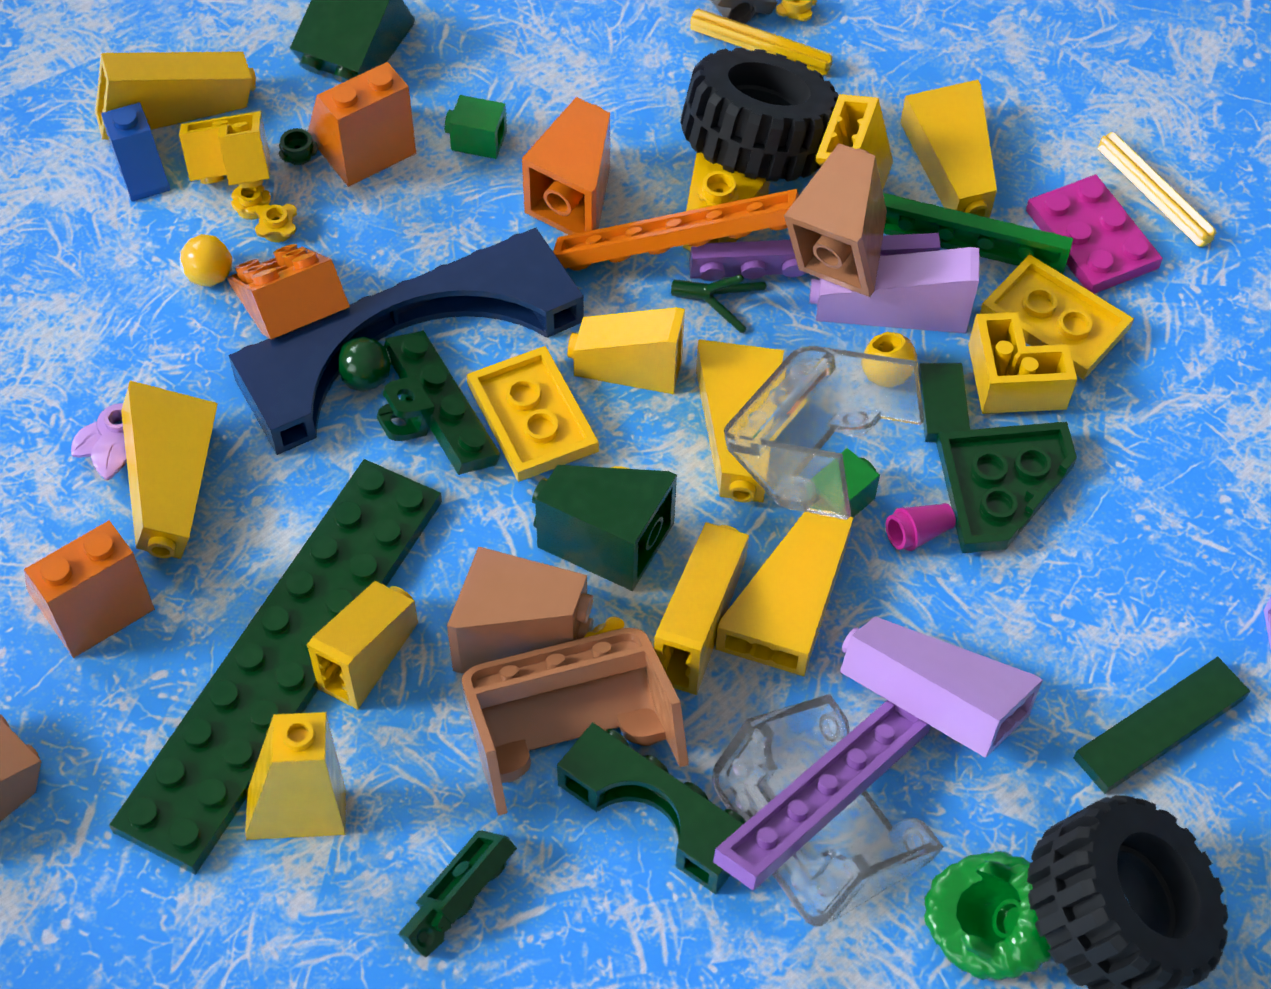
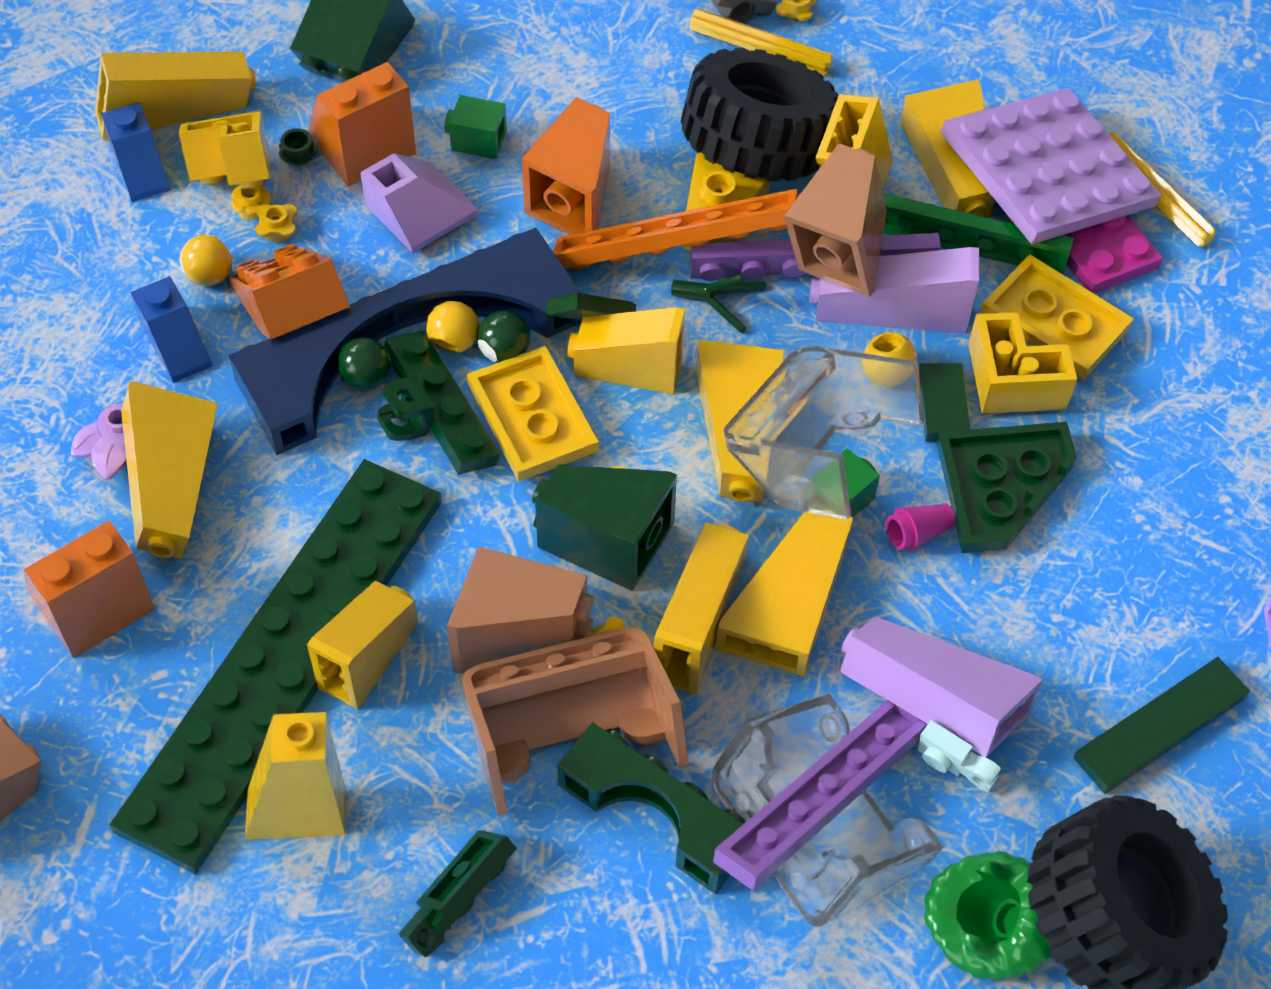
none -> blue slope [130,276,212,383]
none -> lavender slope [360,153,478,254]
none -> yellow piece [426,301,480,353]
none -> dark green piece [477,310,531,363]
none -> dark green tile [546,293,636,320]
none -> light aqua plate [918,720,1001,793]
none -> lavender plate [940,88,1162,244]

